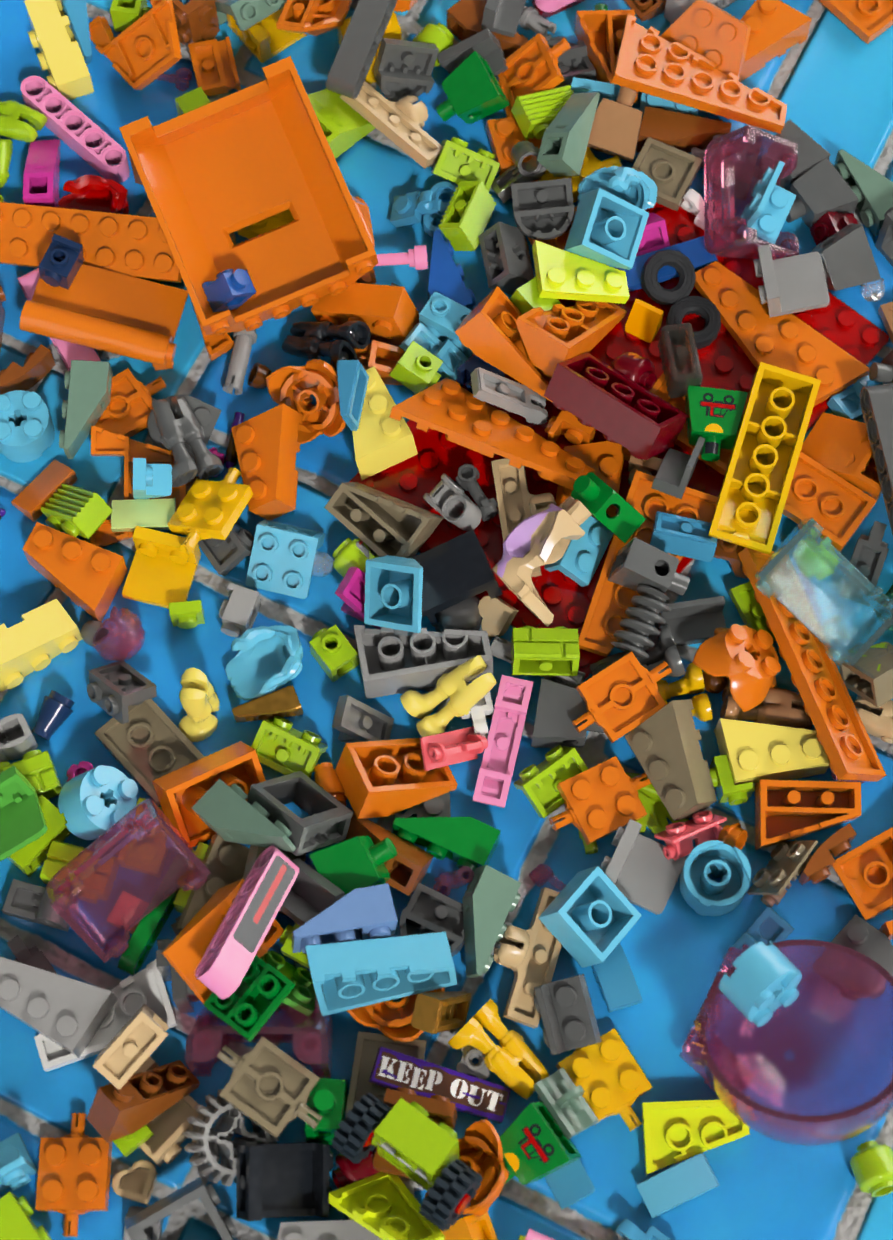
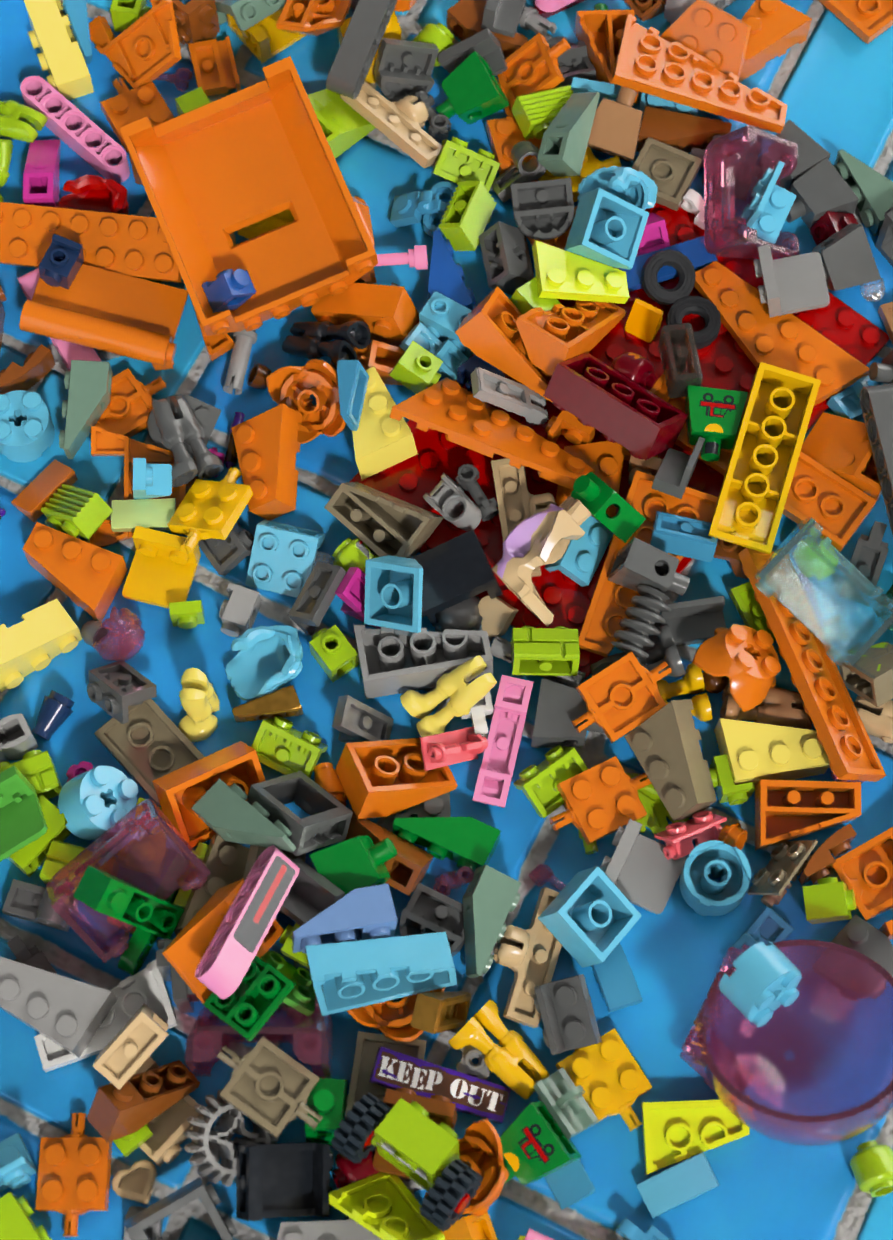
none -> green slope [73,865,184,939]
none -> orange plate [100,77,175,152]
none -> dark grey panel [288,562,347,635]
none -> dark grey bar [412,91,451,143]
none -> lime brick [802,877,856,924]

